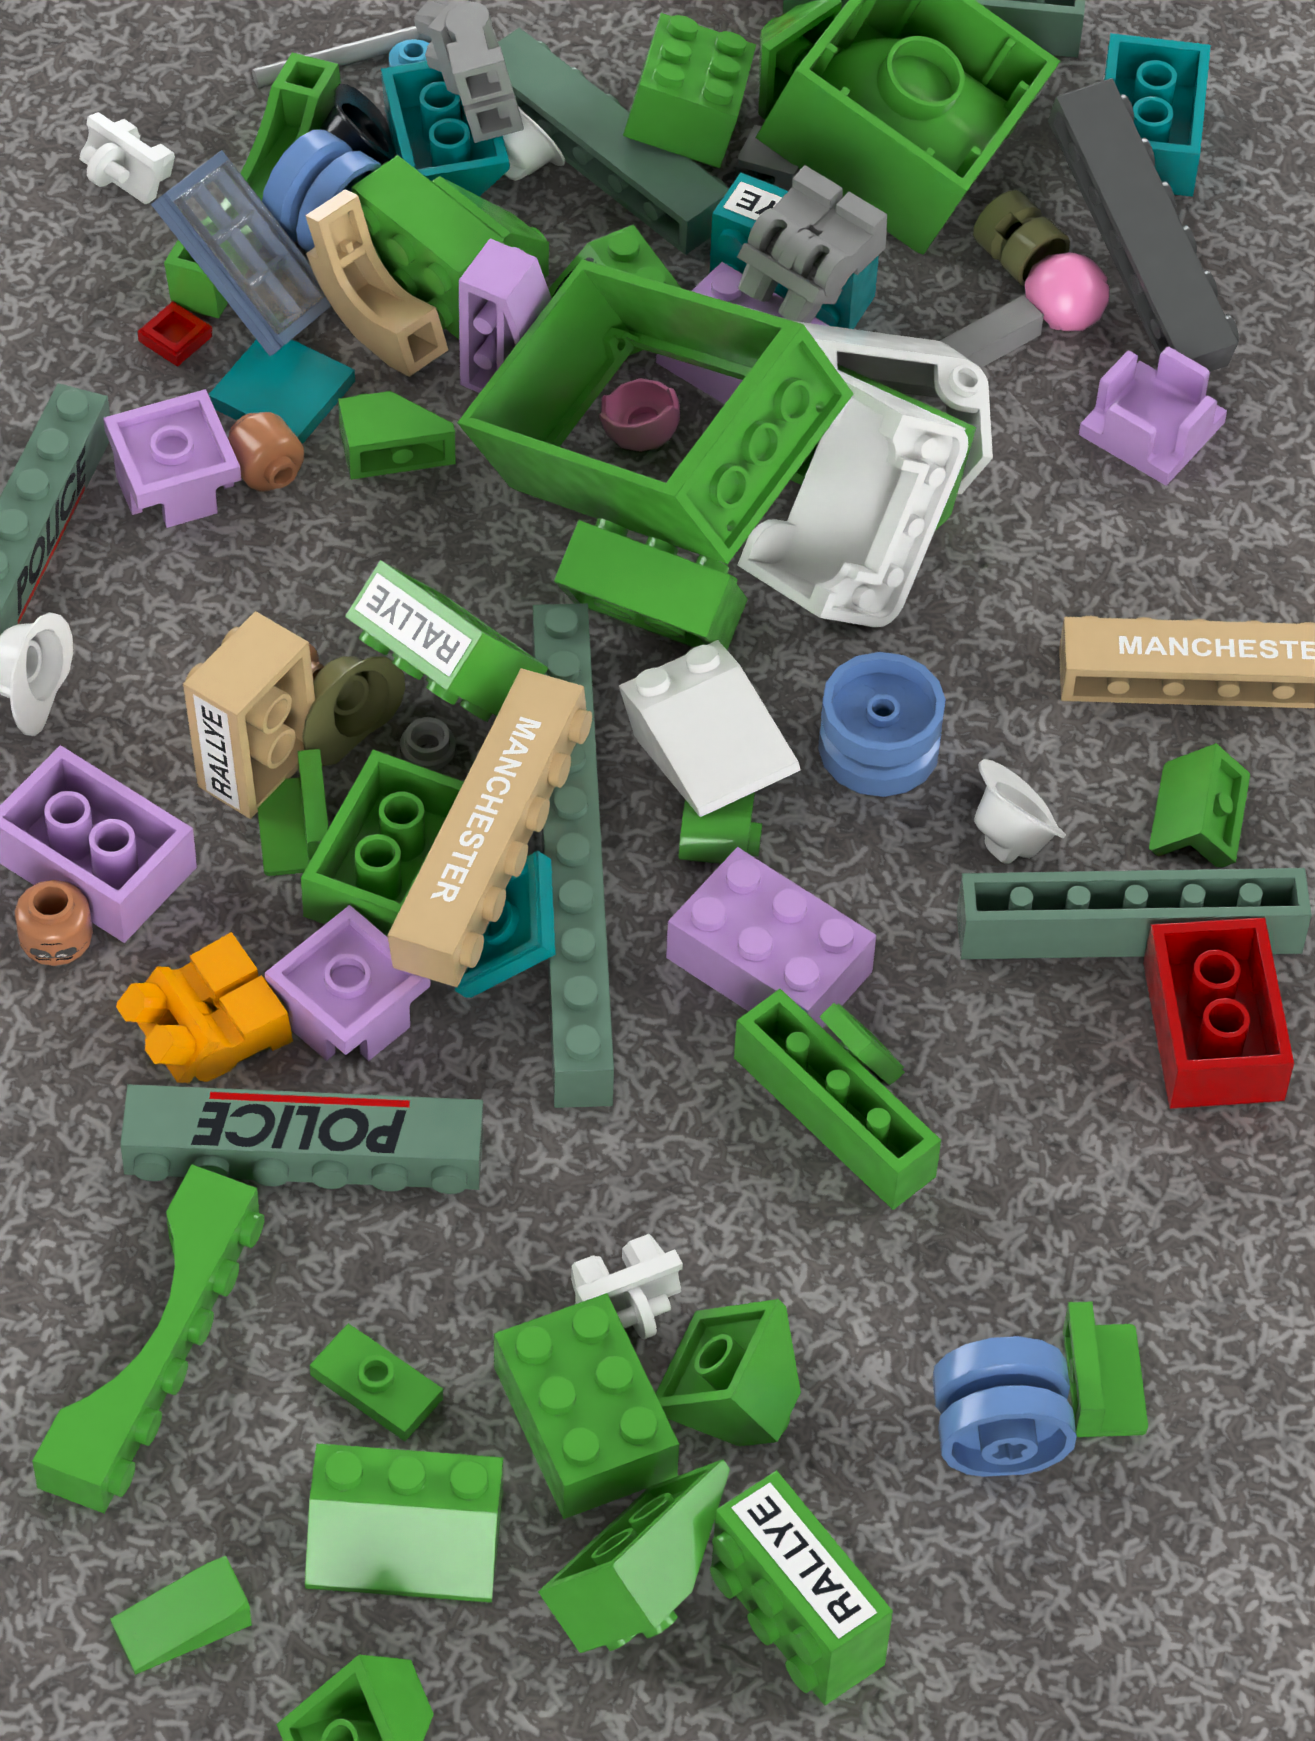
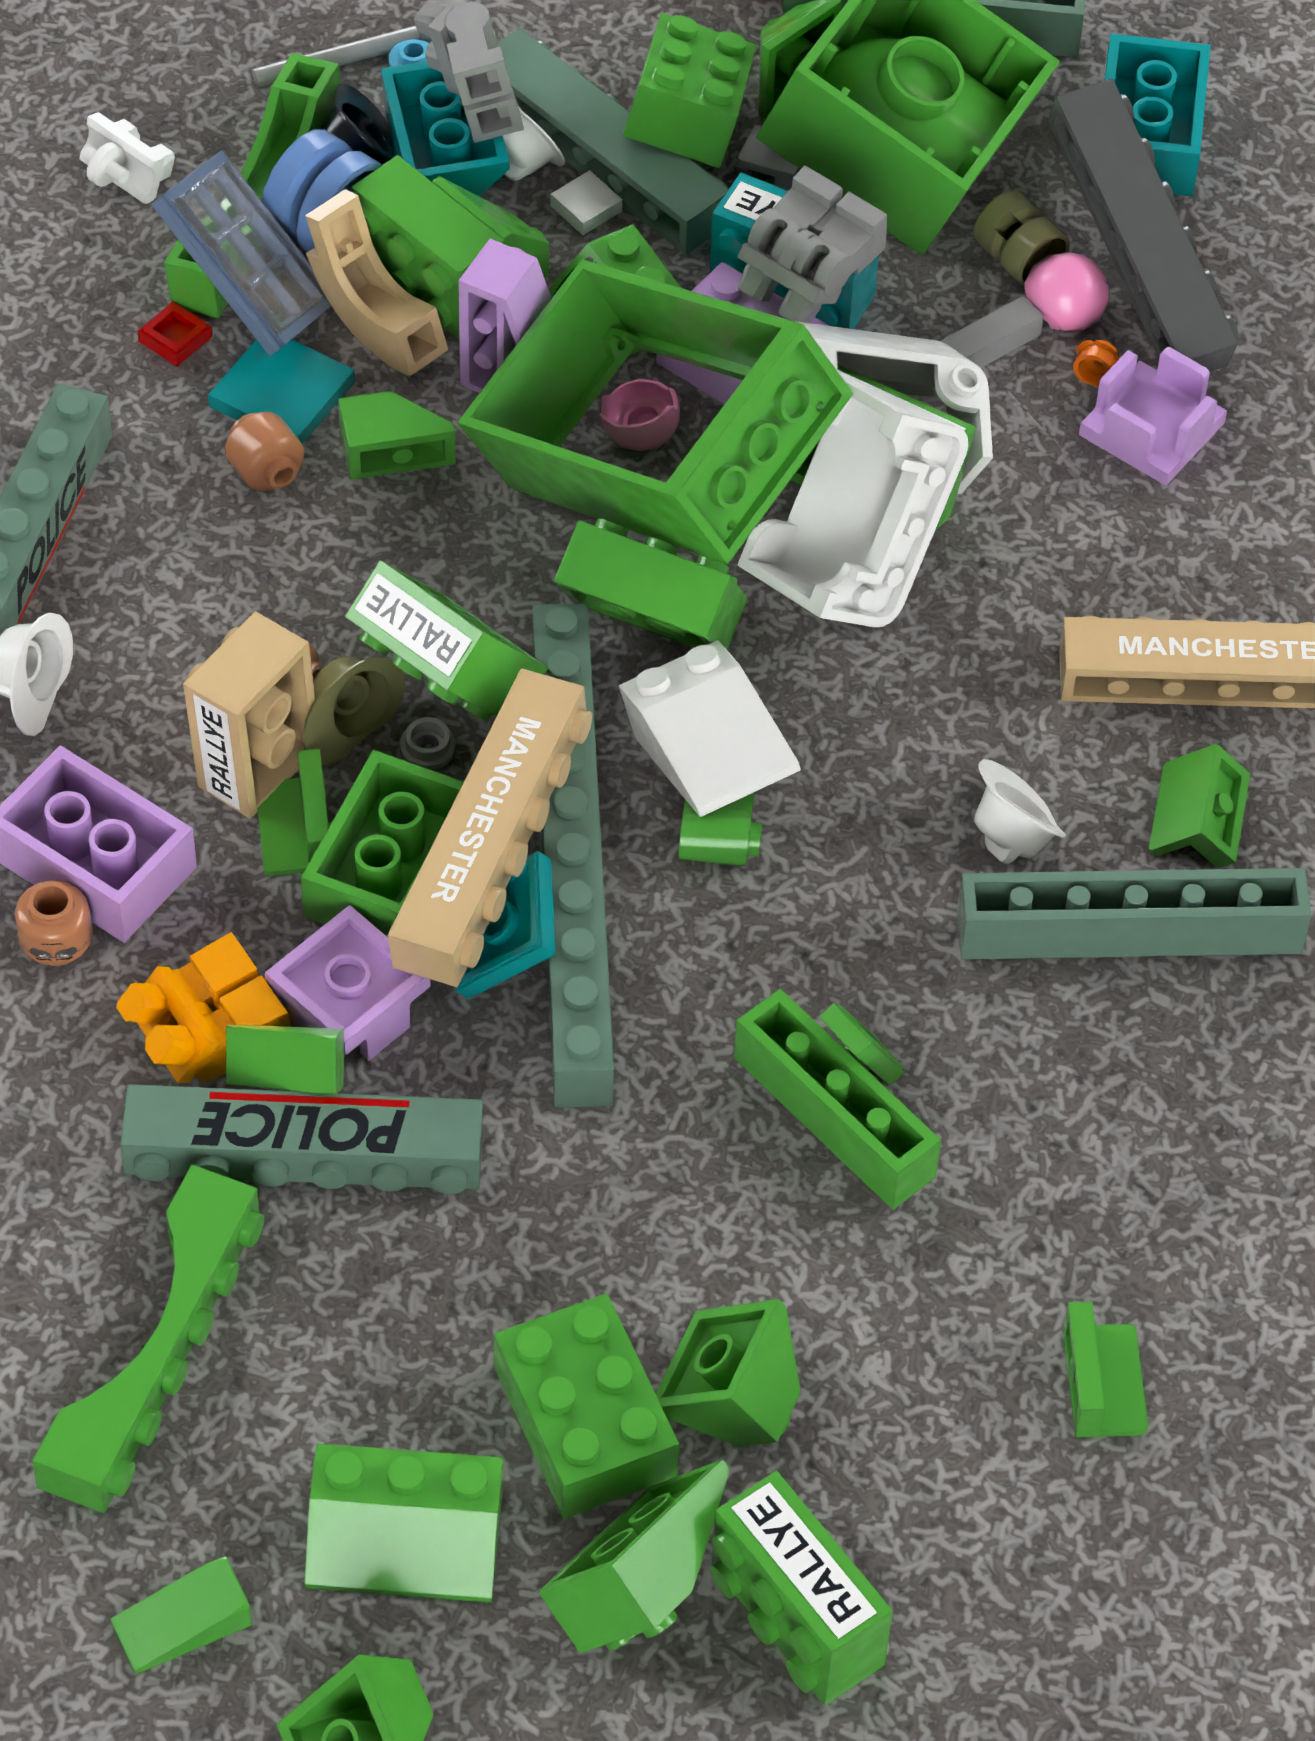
lavender panel [103,389,241,528] -> none
bright green plate [310,1323,443,1441] -> none
white hips [571,1234,683,1339] -> none
lavender brick [666,847,876,1028] -> none
medium blue wheel [818,652,946,797] -> none
medium blue wheel [932,1336,1077,1477] -> none
red brick [1143,917,1294,1109] -> none
none -> bright green slope [226,1024,344,1094]
none -> white tile [550,170,623,235]
none -> orange plate [1073,340,1121,387]

